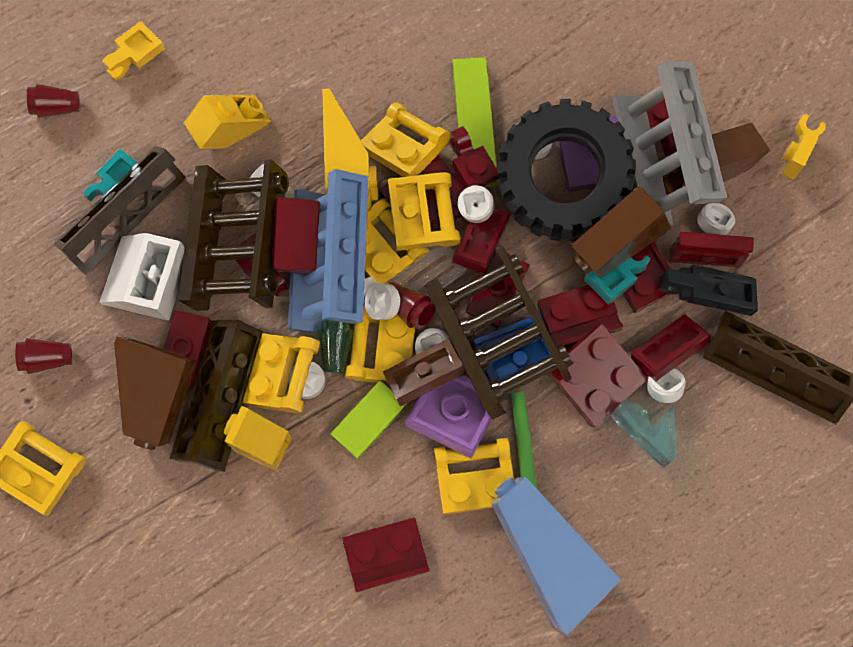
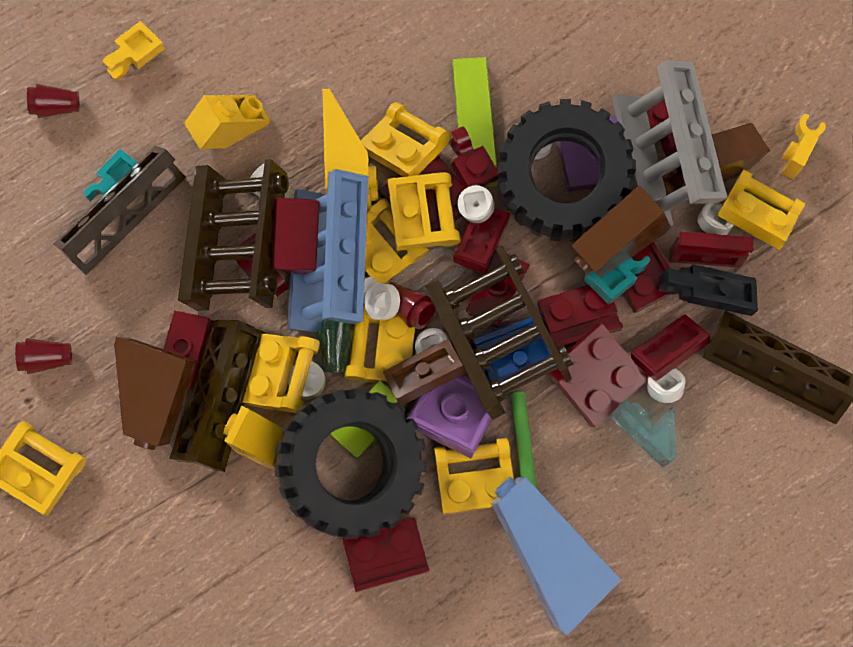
white slope [99,233,185,321] -> none
none -> black tyre [274,389,428,539]
none -> yellow plate [717,169,806,250]

